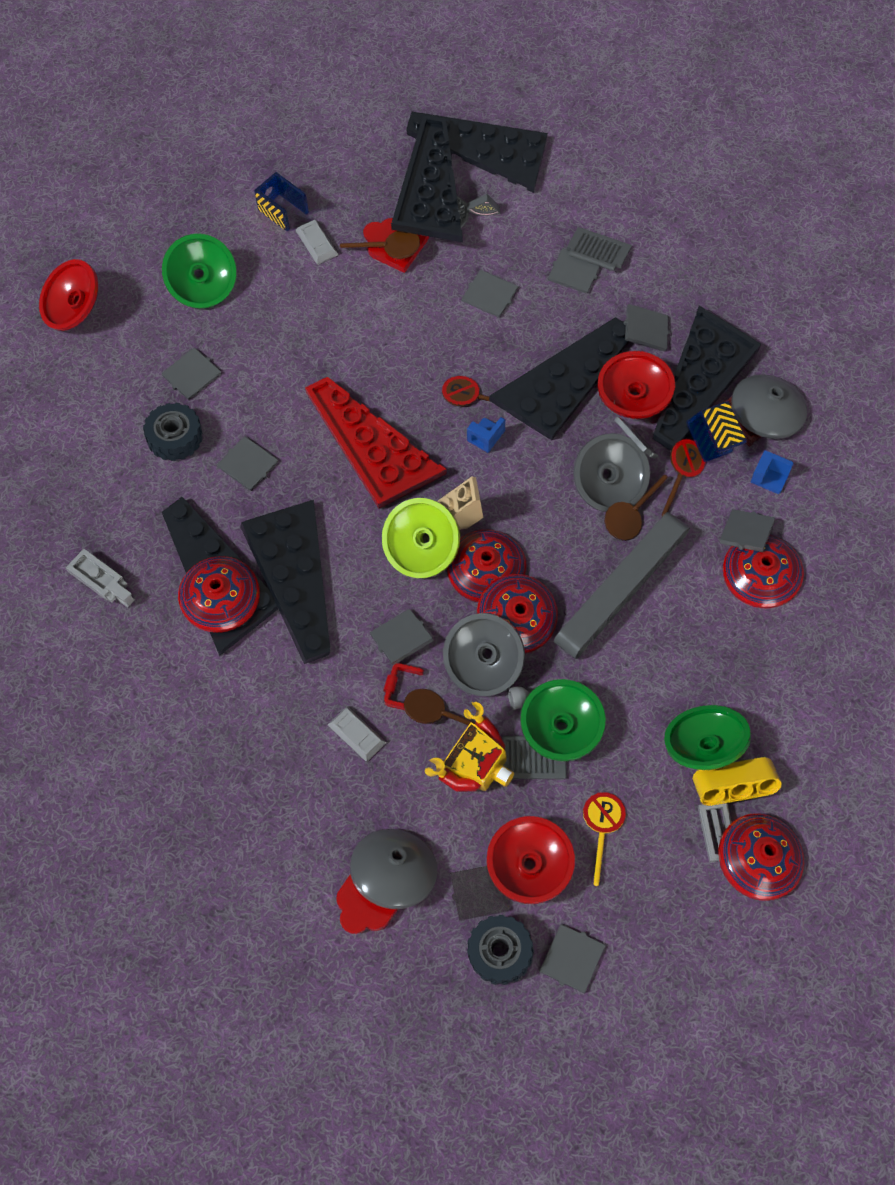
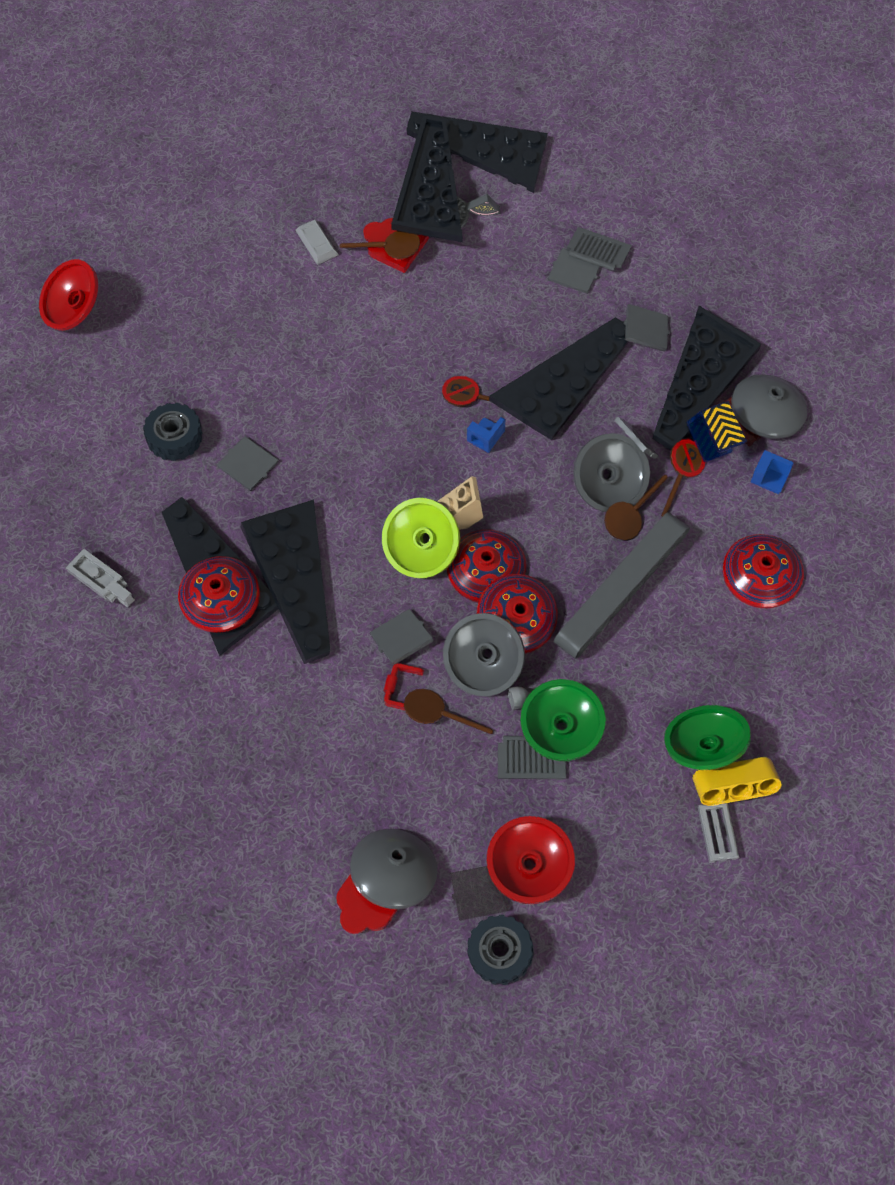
dark grey piece [161,348,222,400] -> none
green dish [162,234,236,309] -> none
clear blue piece [254,172,309,231] -> none
red wing [305,377,447,509] -> none
light grey tile [328,706,386,762] -> none
torso [425,702,514,792] -> none
dark grey piece [462,270,518,318] -> none
dark grey piece [540,924,605,994] -> none
piece [583,792,626,886] -> none
red dish [598,351,675,419] -> none
dish [718,813,804,901] -> none
dark grey piece [720,509,775,552] -> none

